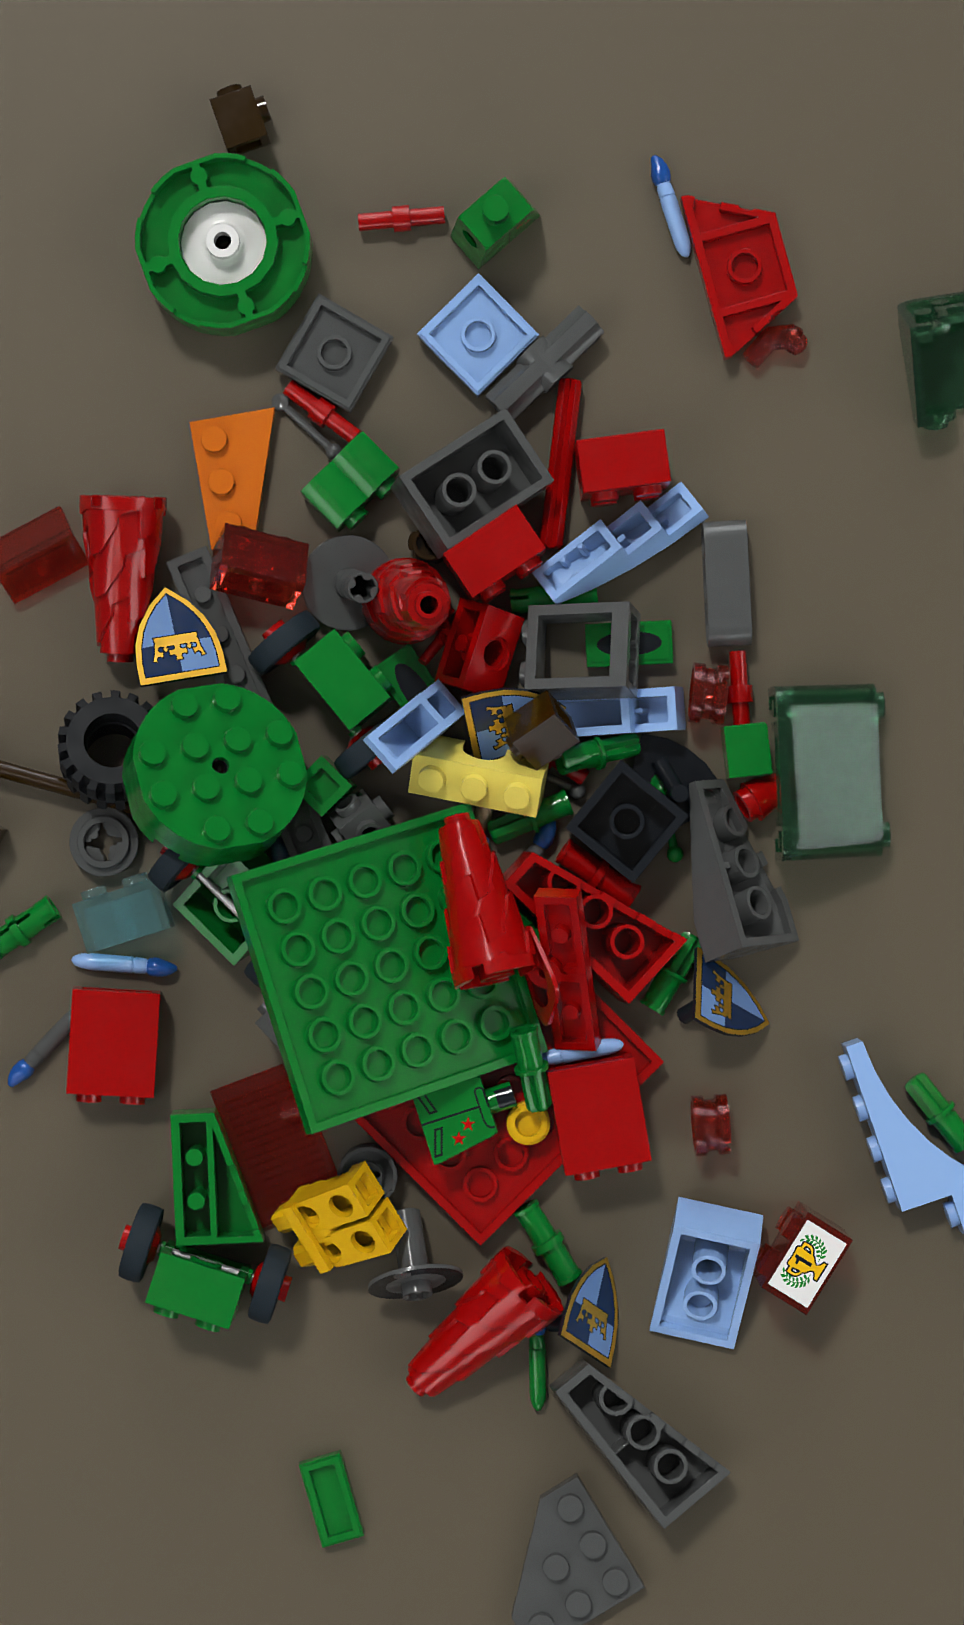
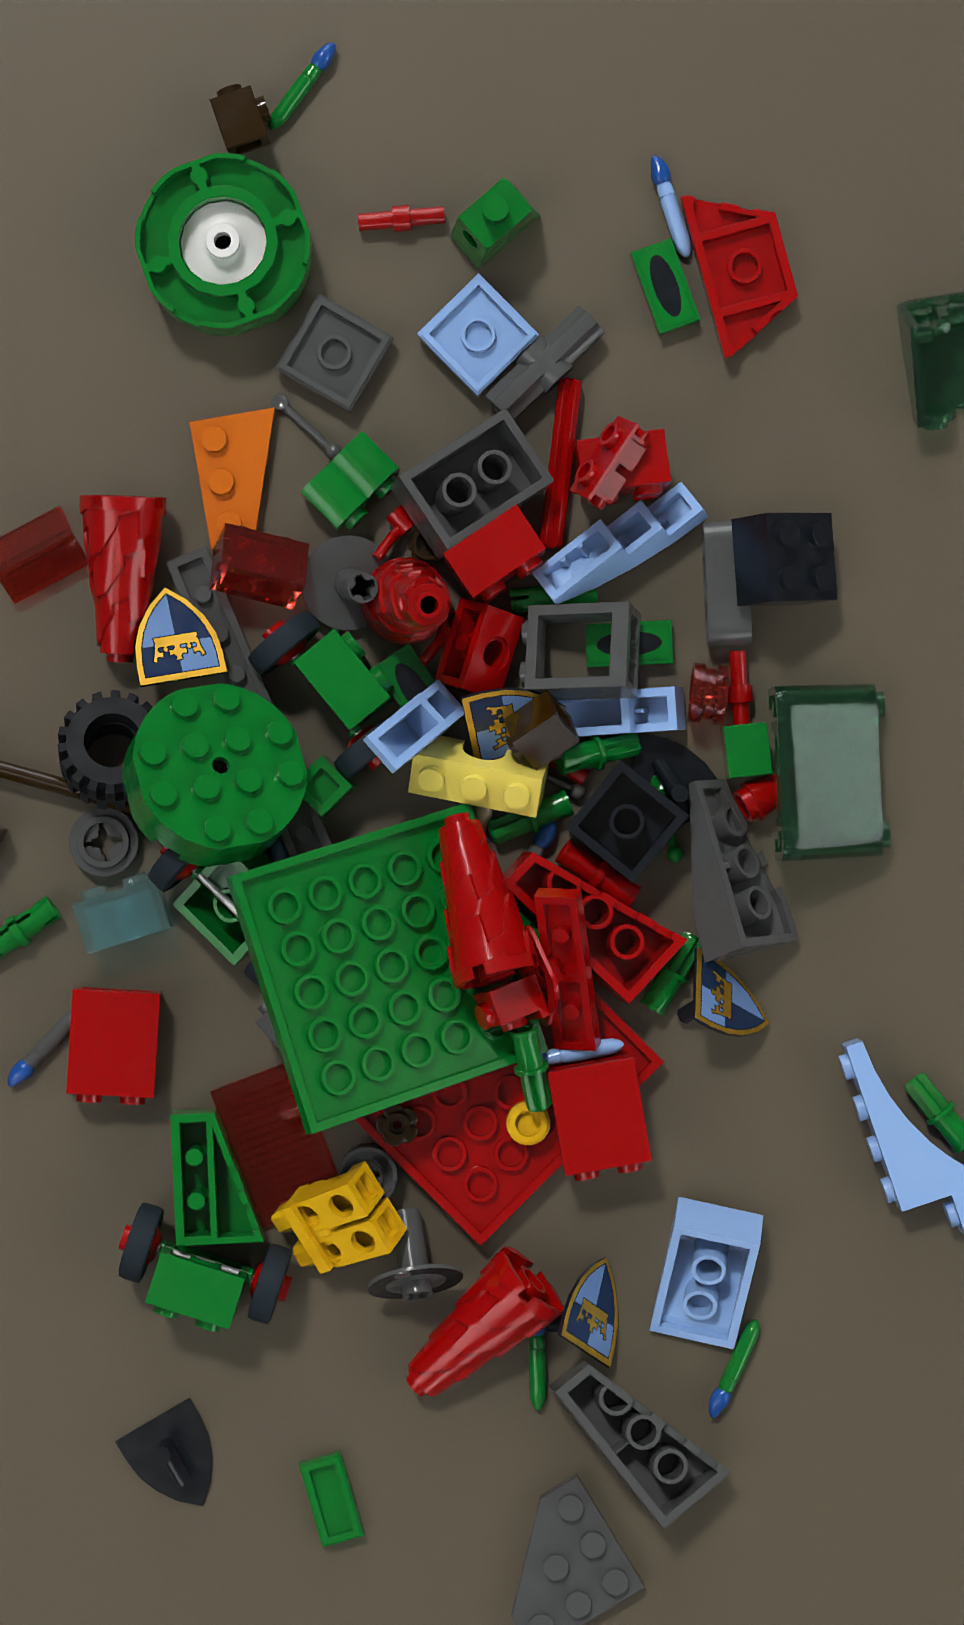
light blue piece [71,953,178,977] -> none
red bar [283,380,362,443] -> none
dark grey brick [328,788,395,842] -> none
green torso [413,1075,517,1165] -> none
green pin [513,1199,582,1287] -> none
clear red wheel [690,1093,731,1156] -> none
clear red arm [742,324,808,369] -> none
brick [754,1201,853,1315] -> none
none -> black shield [115,1397,213,1506]
none -> green piece [268,42,336,130]
none -> red hand [372,505,414,562]
none -> dark brown plate [376,1104,418,1146]
none -> red brick [473,974,550,1032]
none -> red hinge [569,416,650,511]
none -> green tile [630,238,700,336]
none -> green piece [708,1320,760,1418]
none -> black brick [731,513,838,606]

